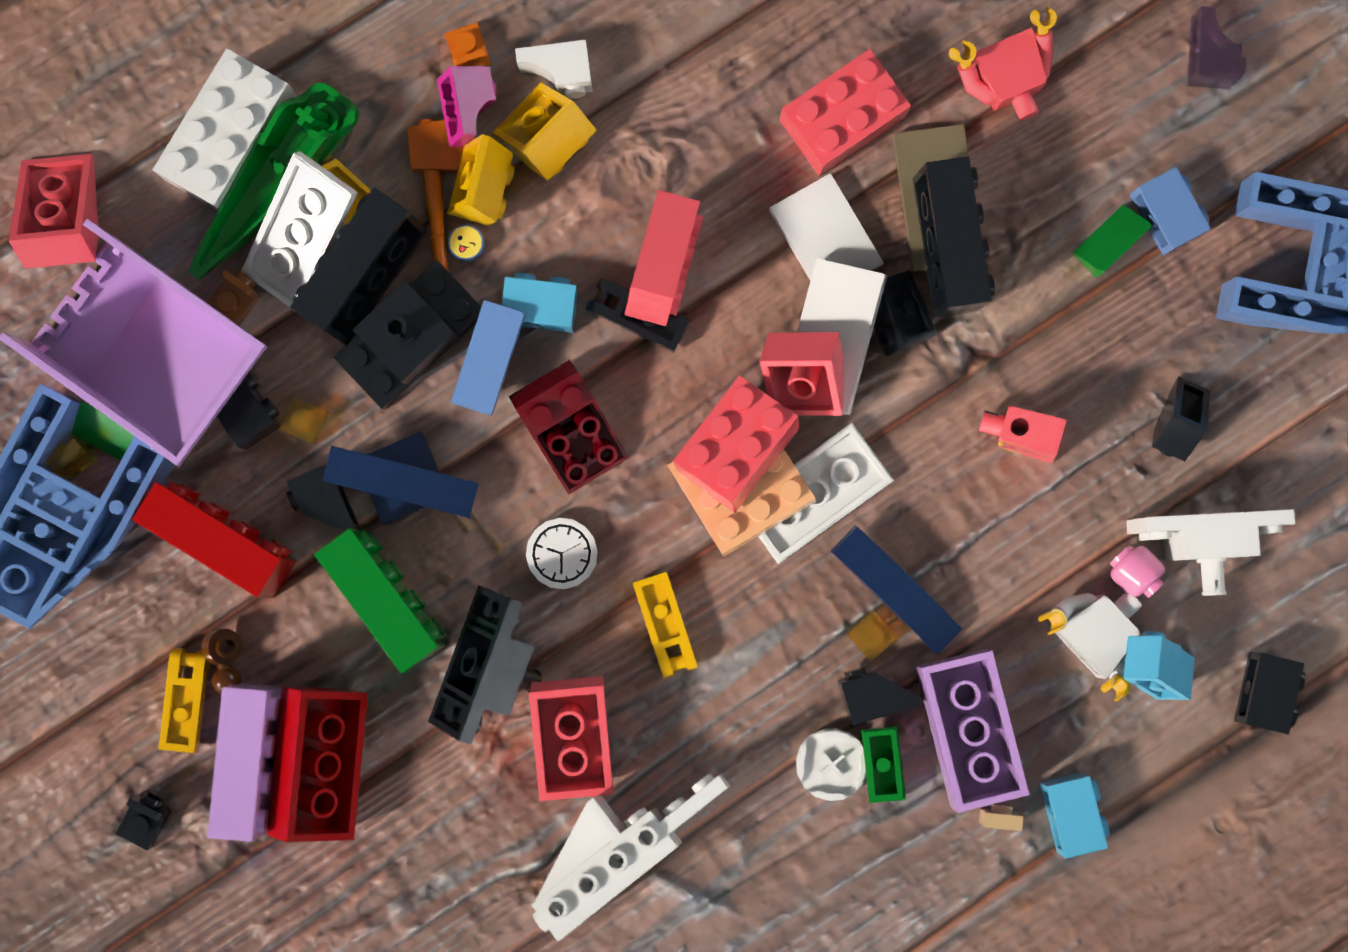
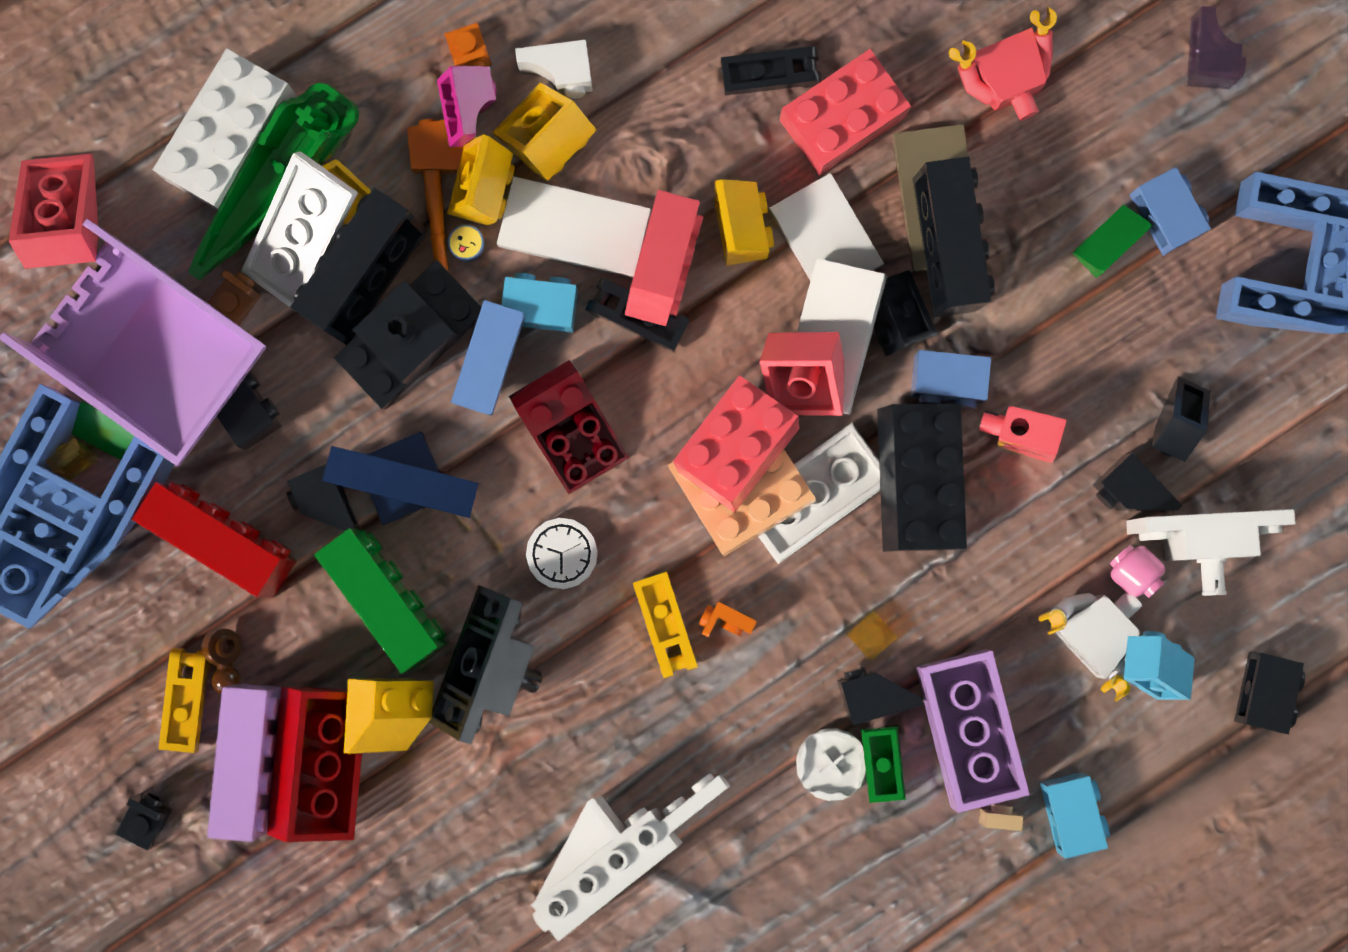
clear yellow plate [279,397,329,445] -> none
coral brick [529,676,613,801] -> none
dark blue slope [831,525,962,655] -> none
none -> yellow slope [344,678,434,754]
none -> white tile [497,176,651,279]
none -> orange bracket [698,601,757,637]
none -> yellow slope [713,179,774,266]
none -> black plate [720,47,822,96]
none -> black brick [877,404,967,552]
none -> medium blue brick [910,350,991,409]
none -> black slope [1092,453,1183,512]

